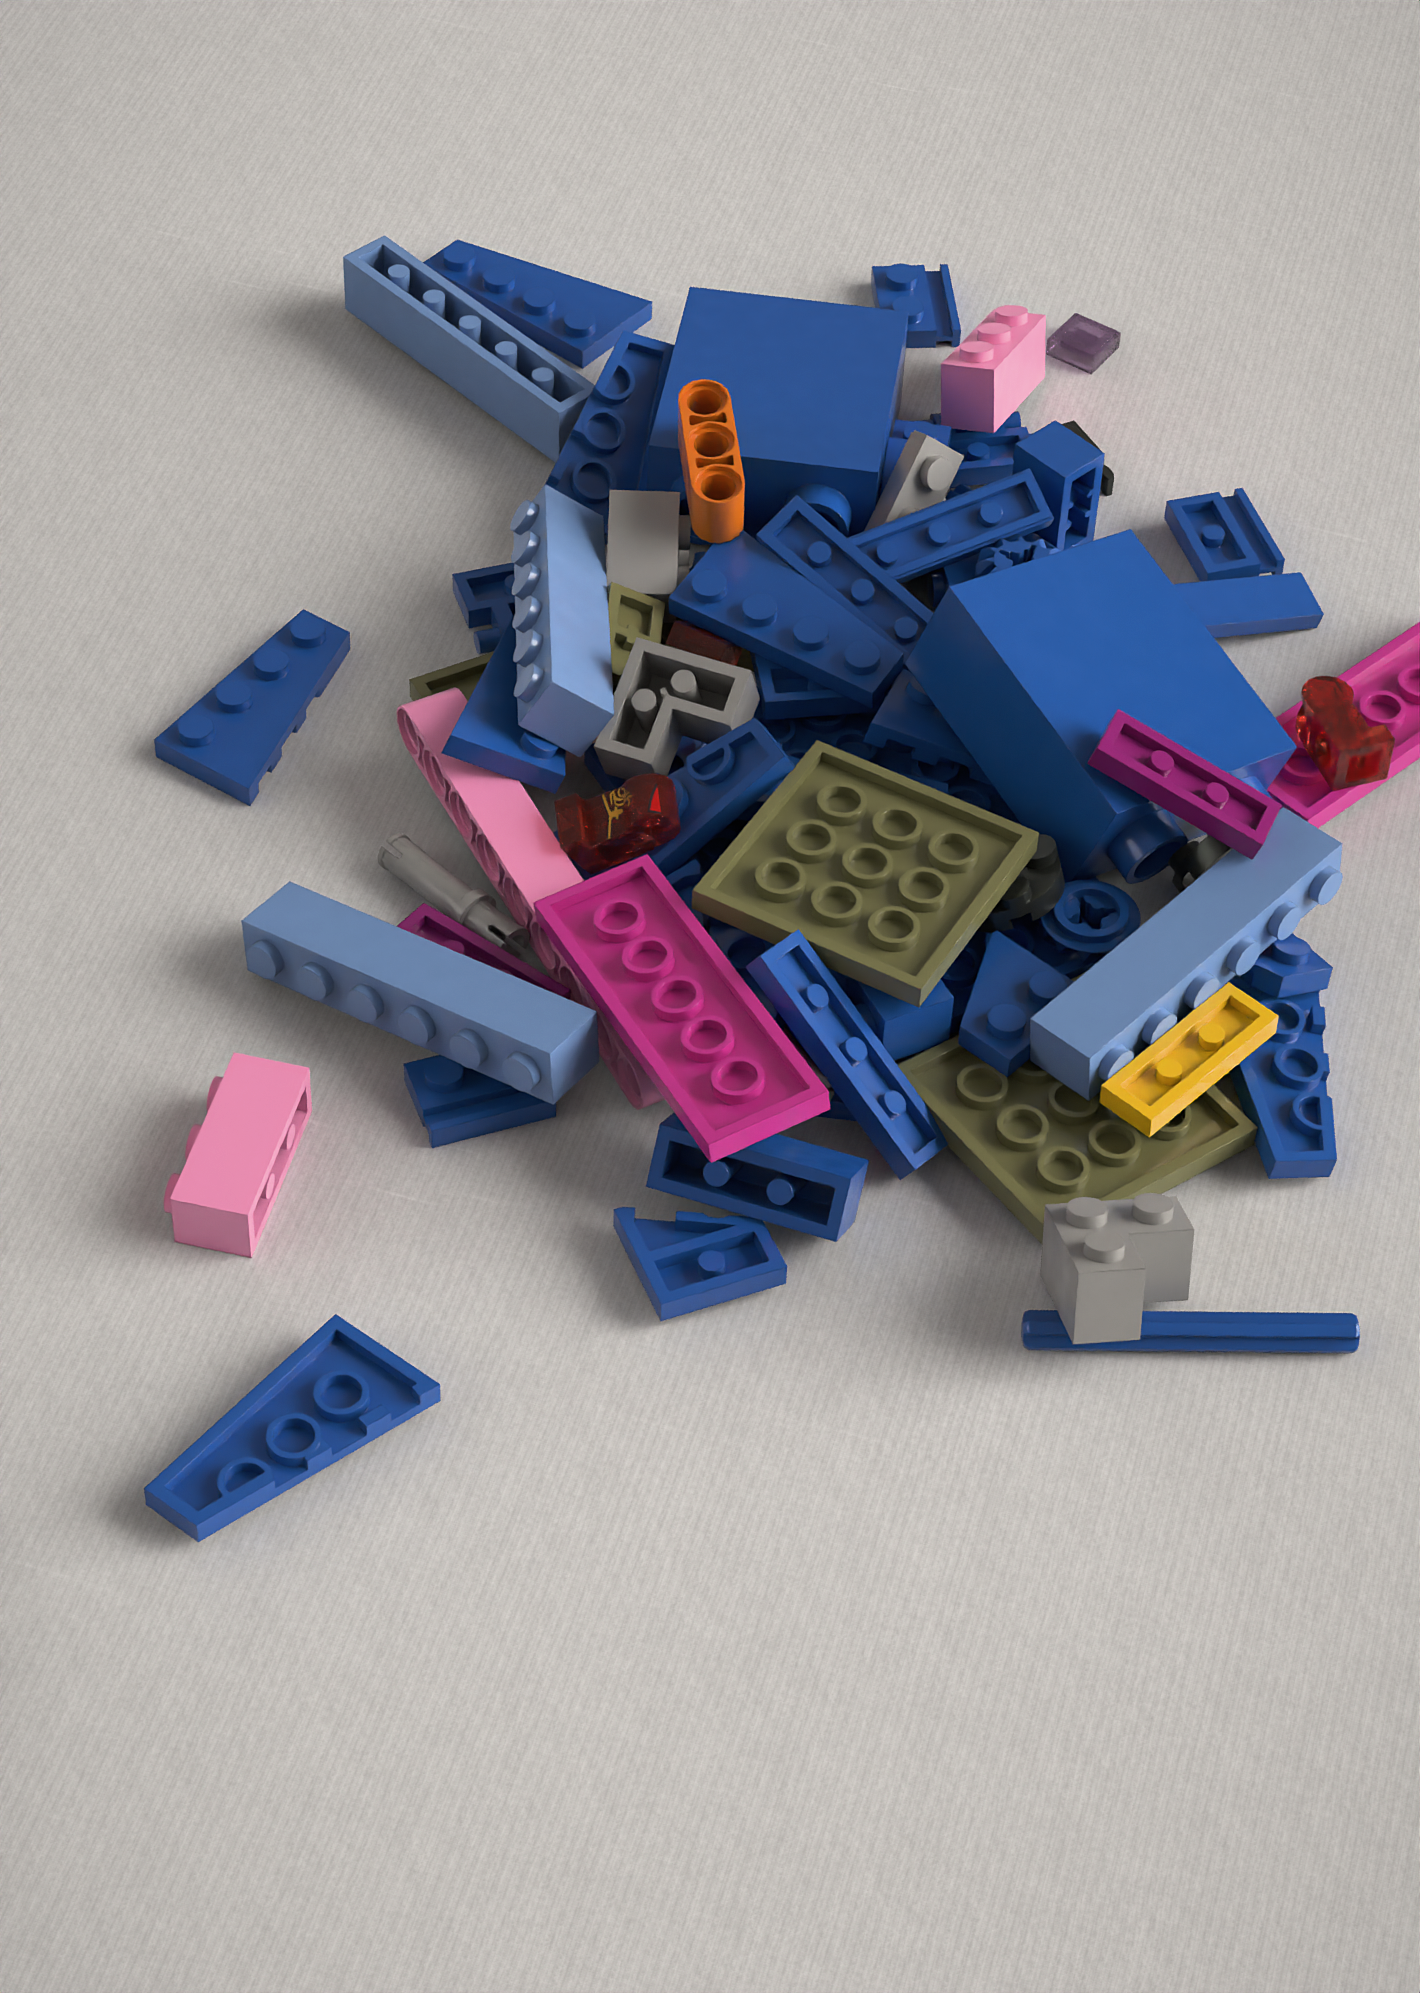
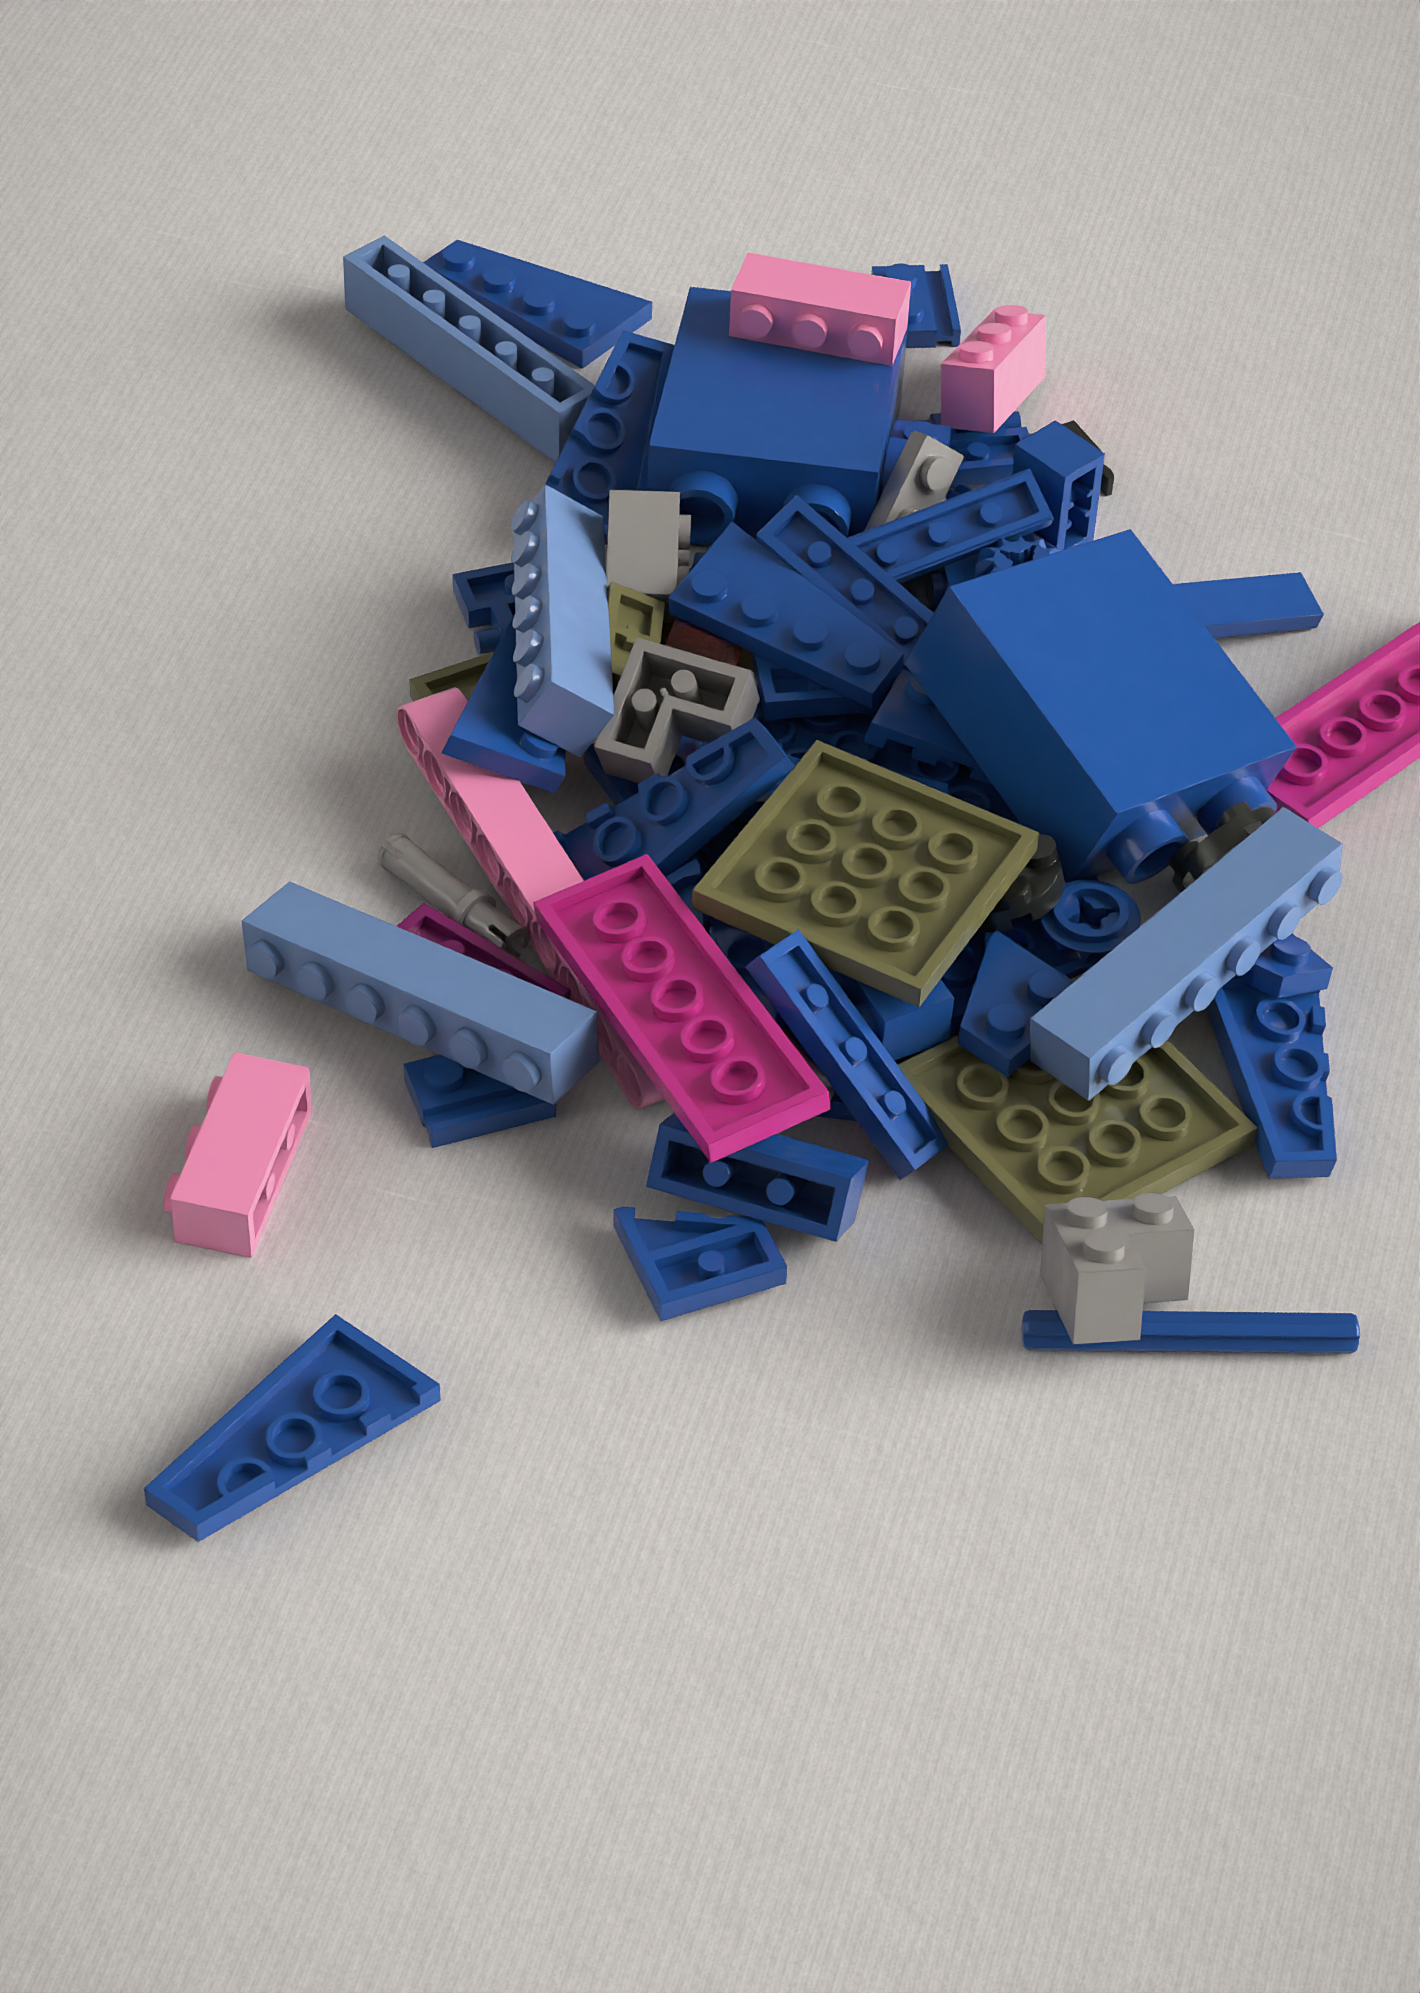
blue wing [154,609,350,806] -> none
clear red leg [554,773,681,875] -> none
orange beam [678,379,745,543] -> none
clear purple tile [1046,313,1121,374] -> none
magenta plate [1087,709,1282,860] -> none
yellow plate [1099,982,1279,1138] -> none
blue plate [1164,488,1285,581] -> none
clear red leg [1295,676,1395,791] -> none
none -> bright pink brick [729,252,911,366]

